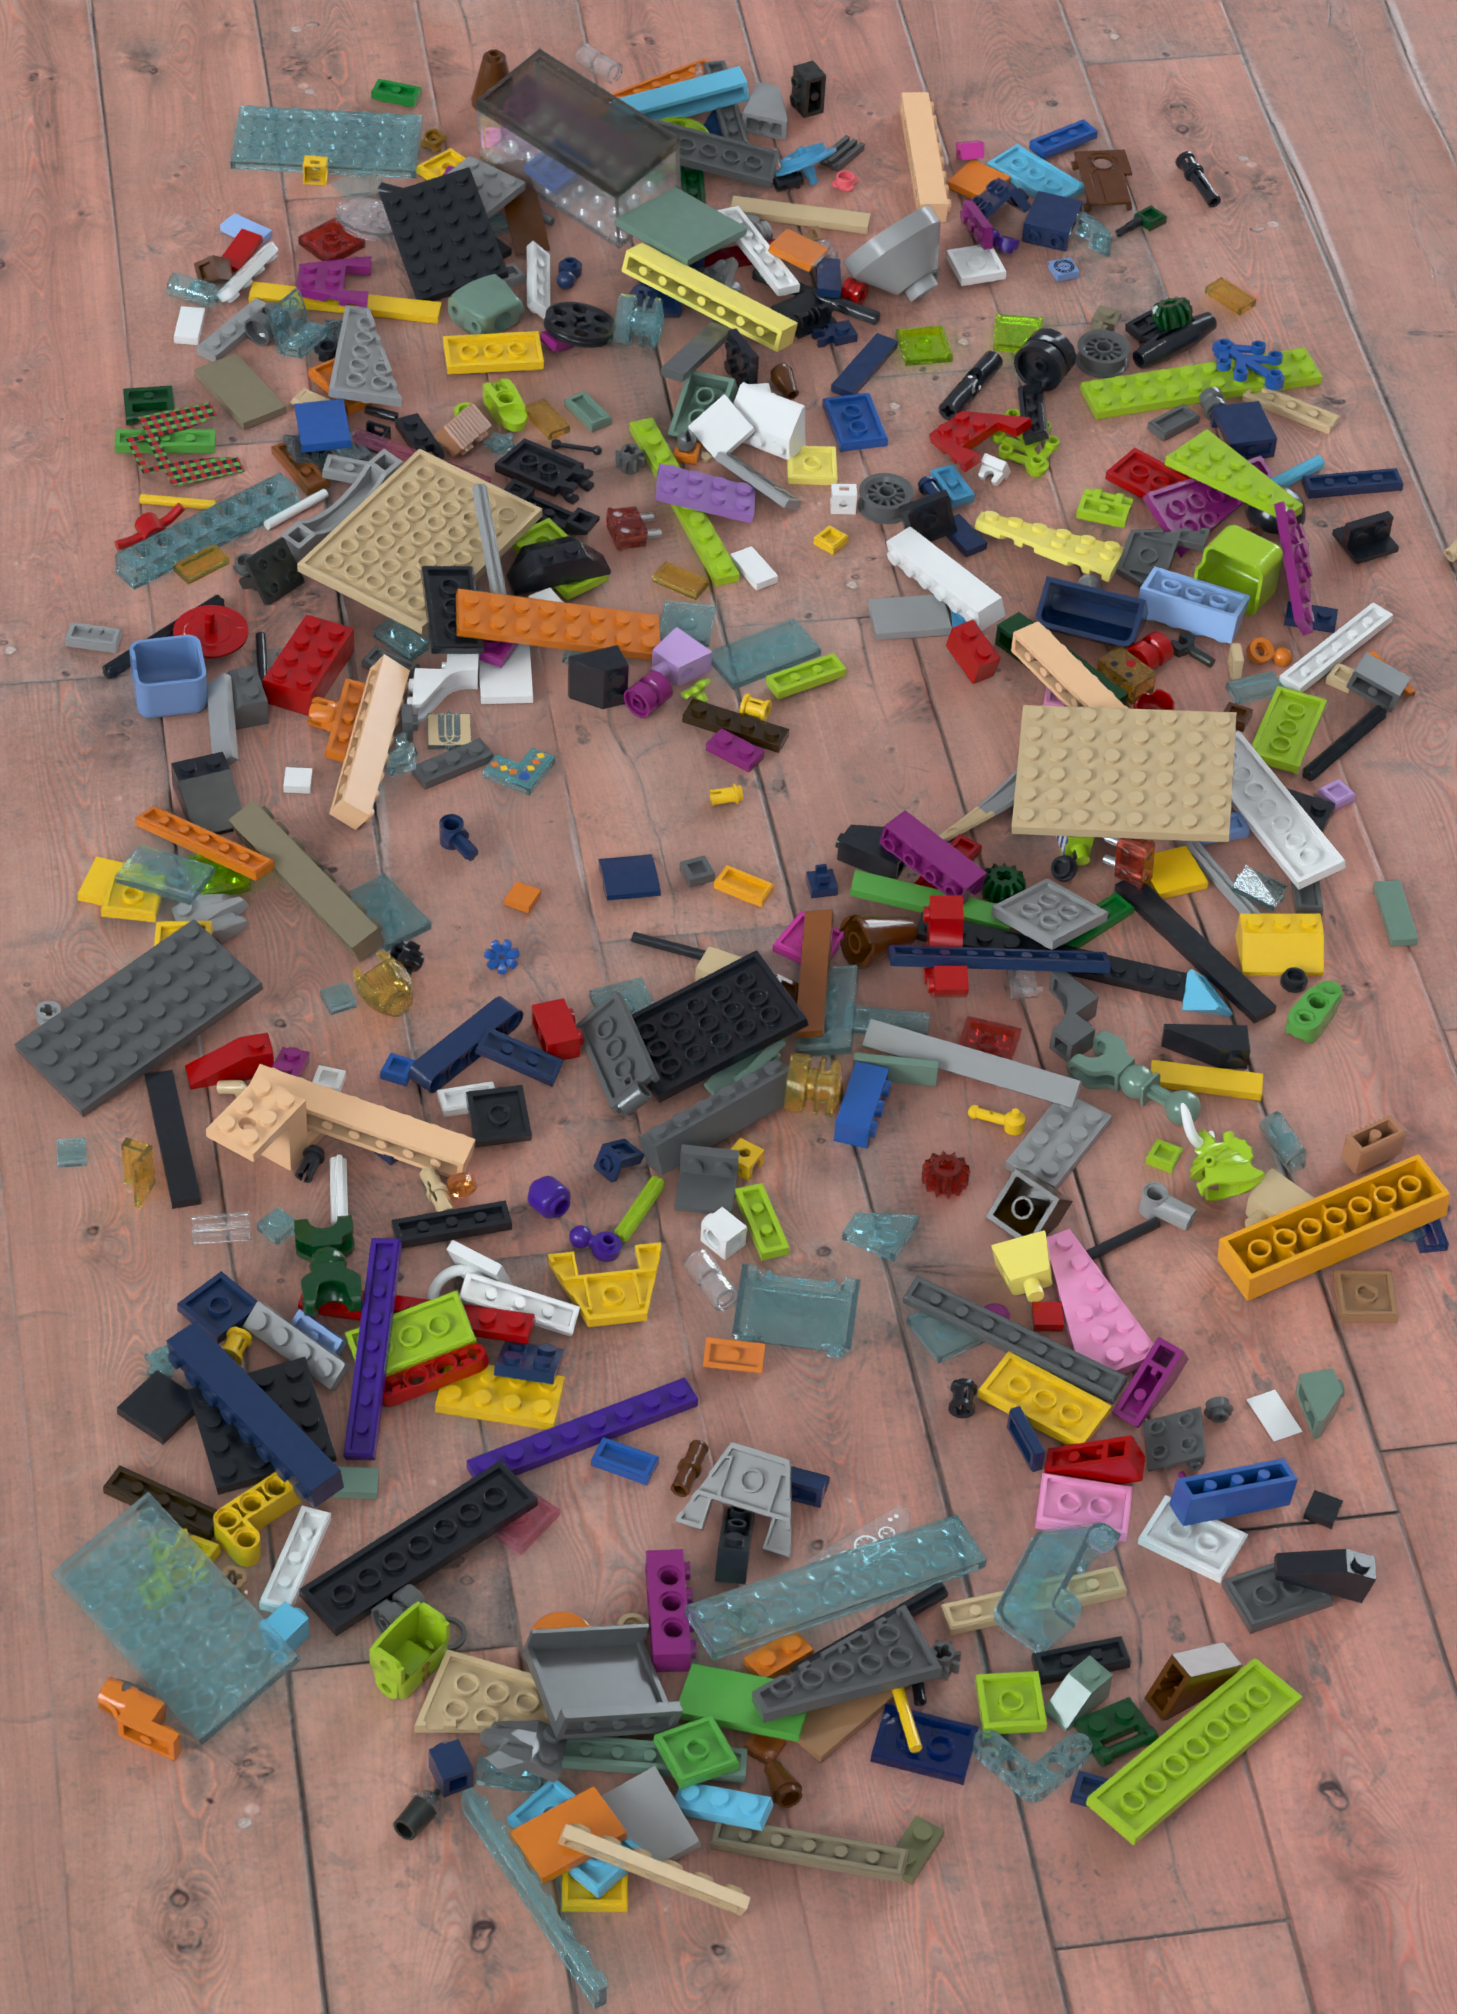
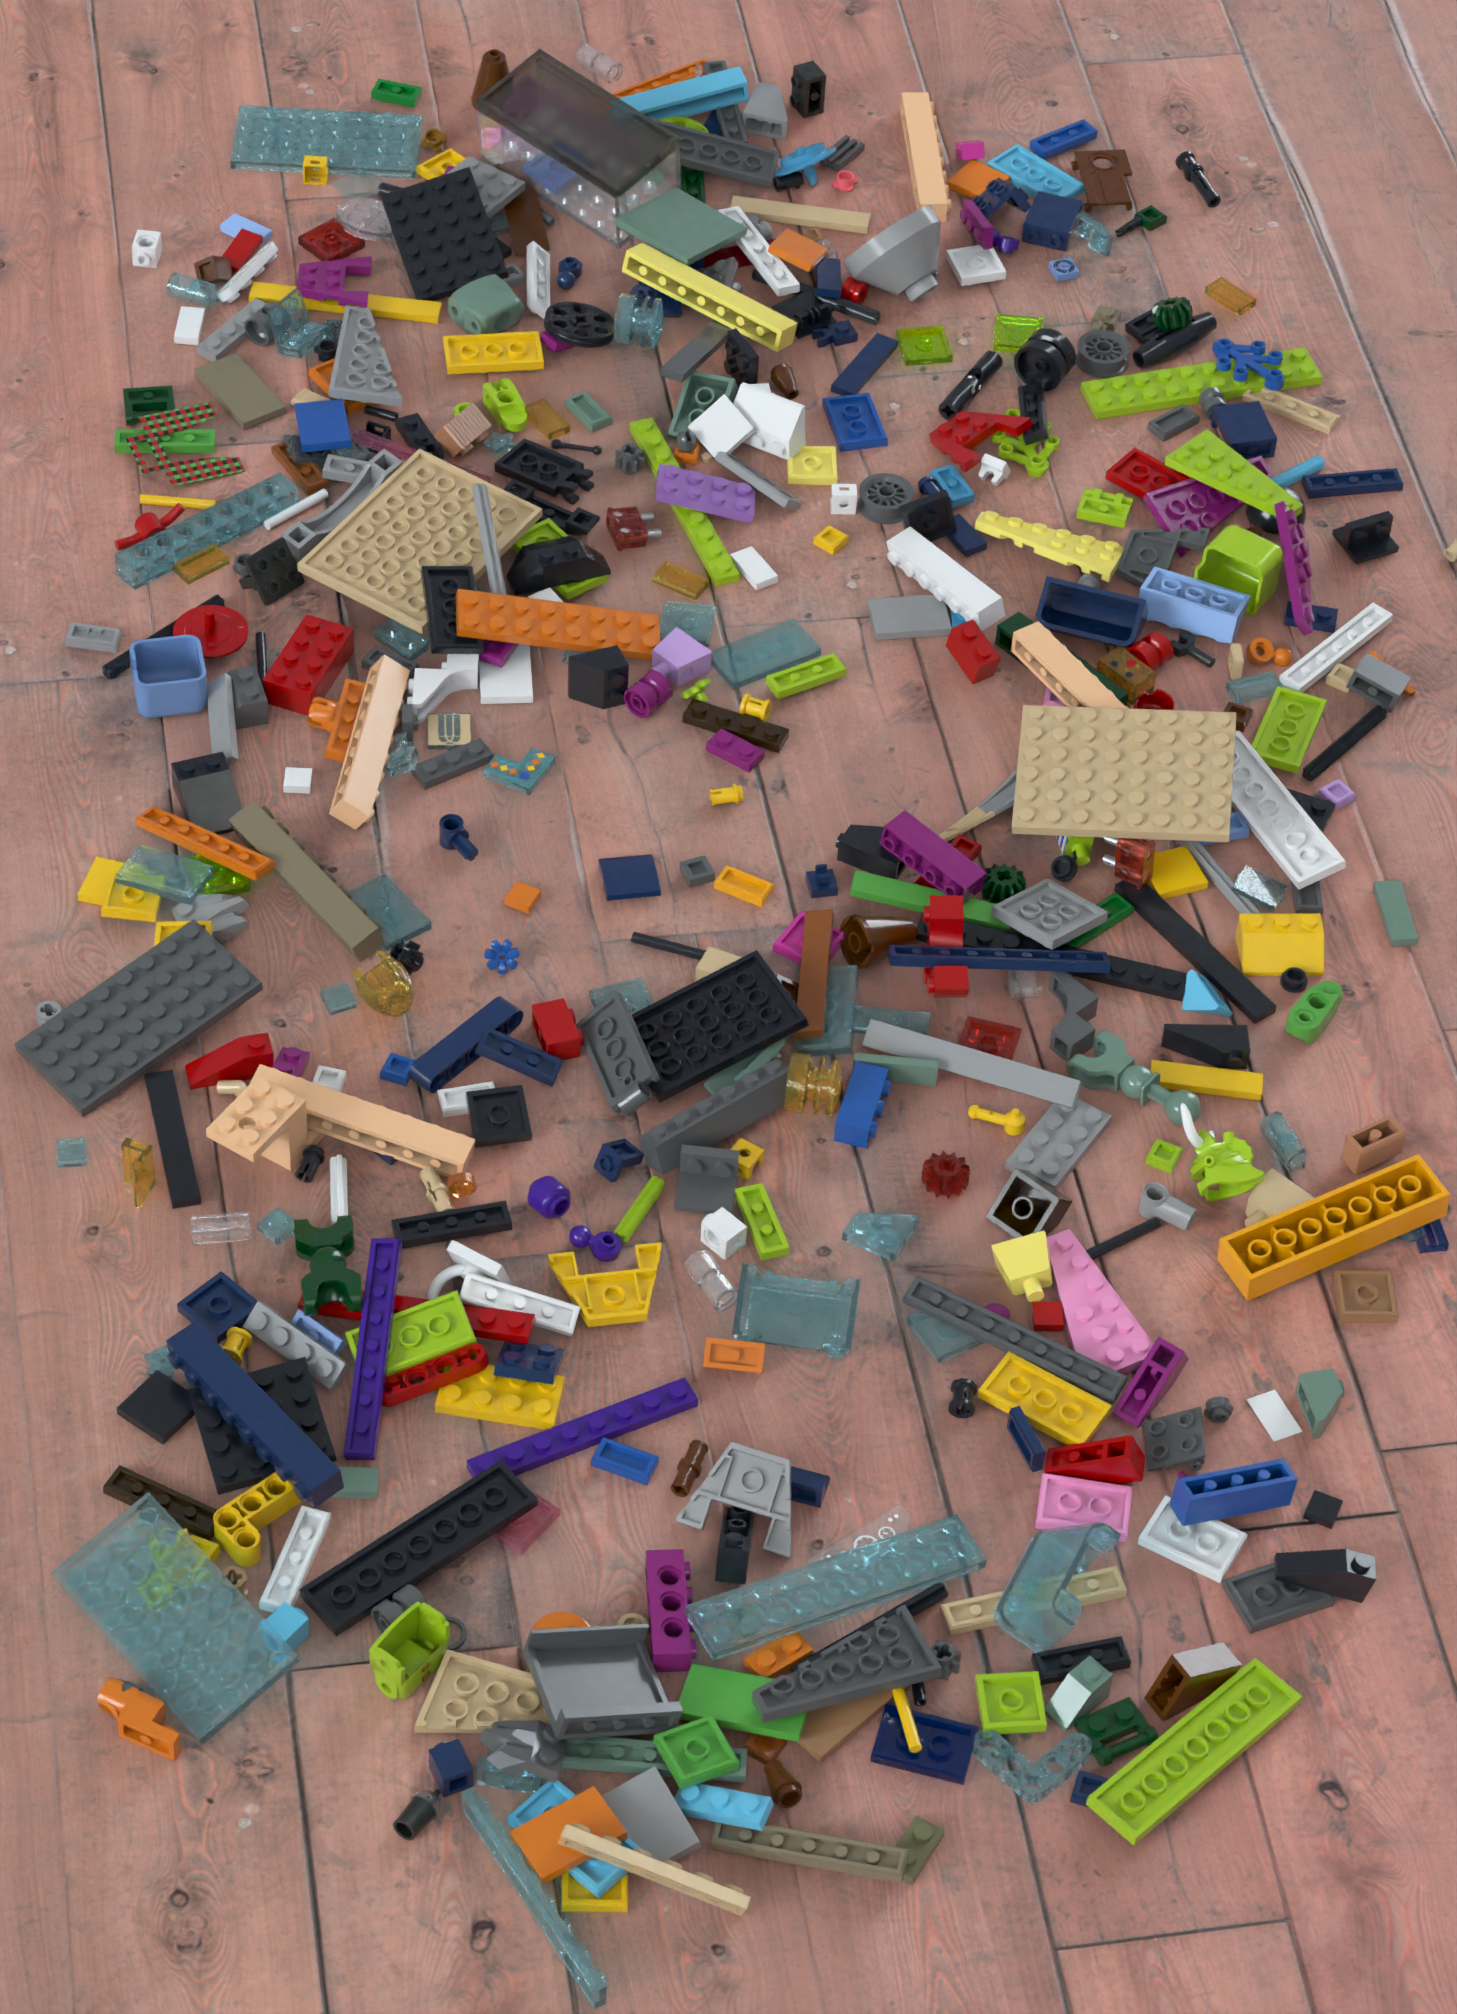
none -> white brick [132,229,162,268]

